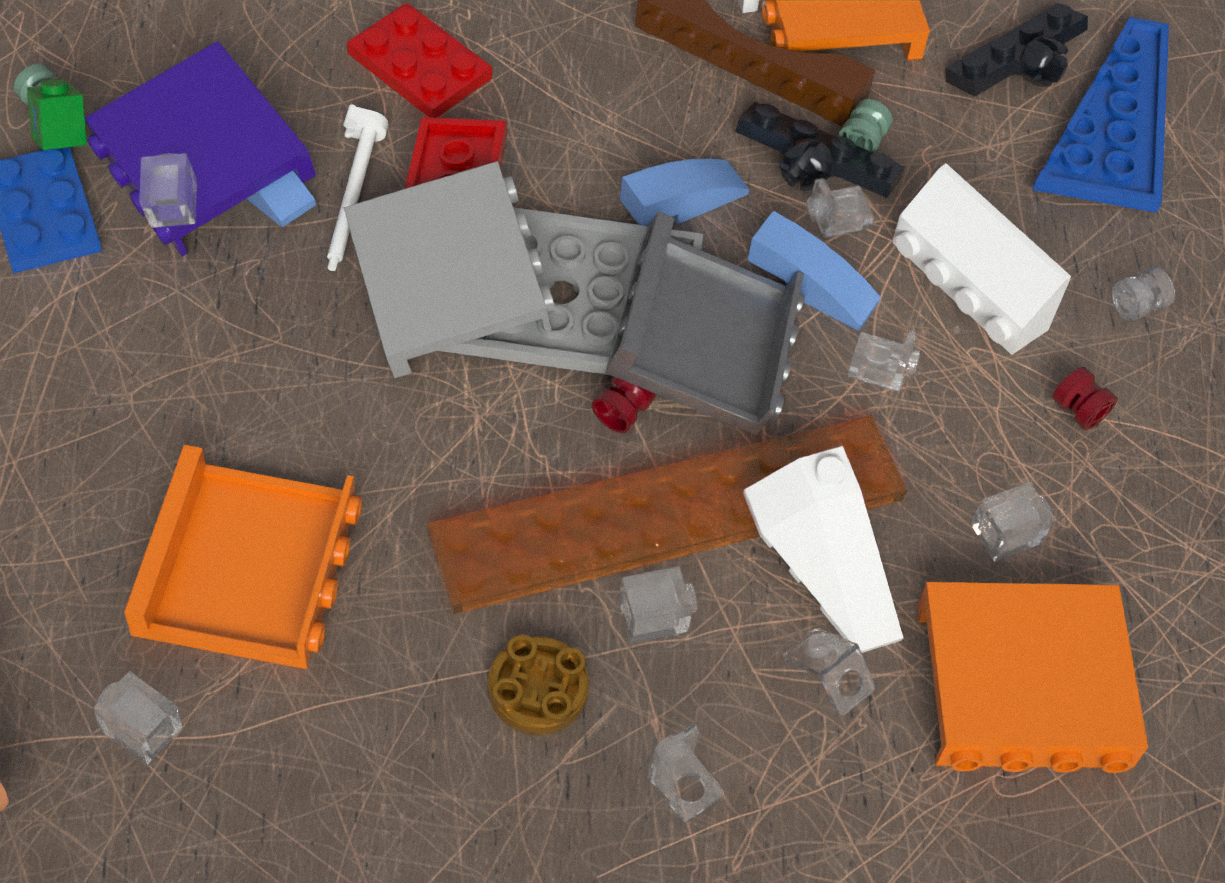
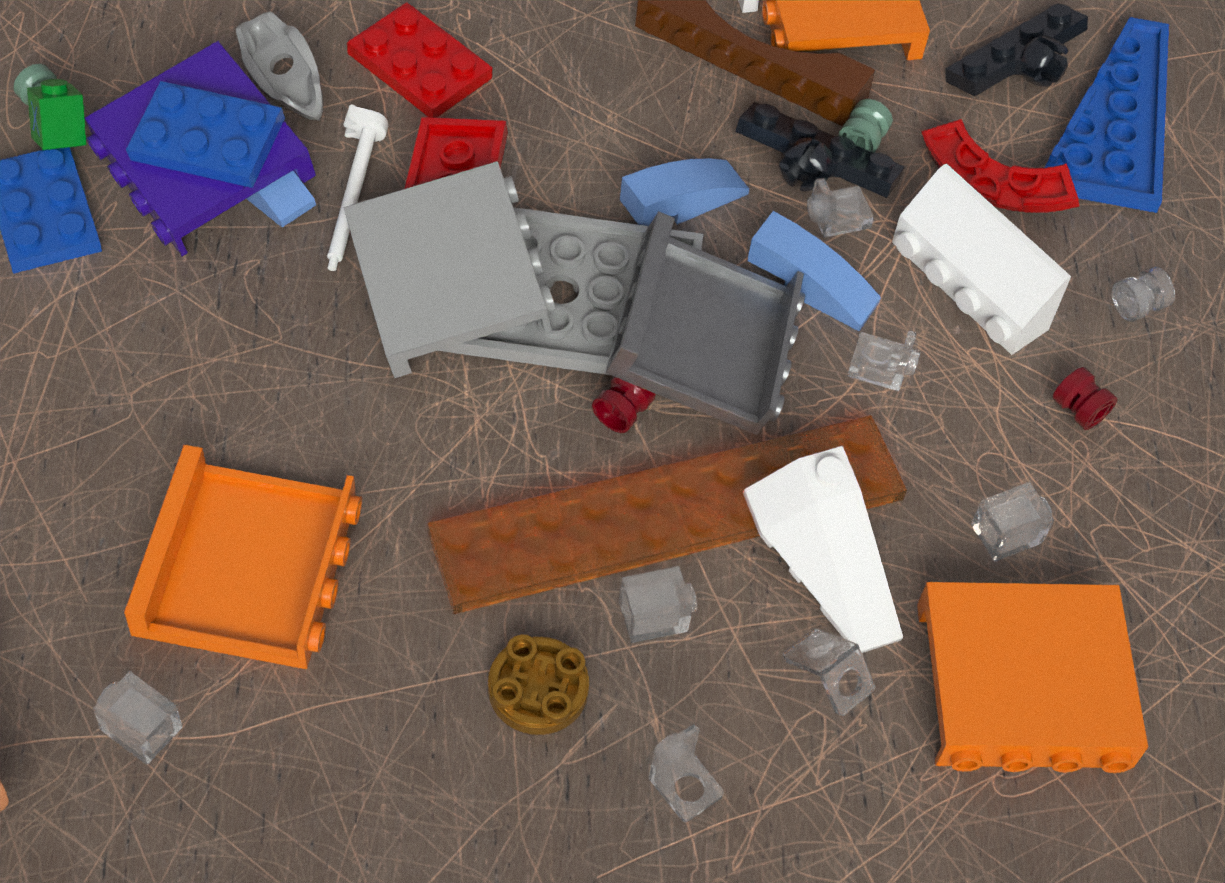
clear brick [139,153,197,228] -> none
none -> blue plate [126,81,285,188]
none -> light grey piece [235,11,323,121]
none -> red tile [921,119,1080,213]

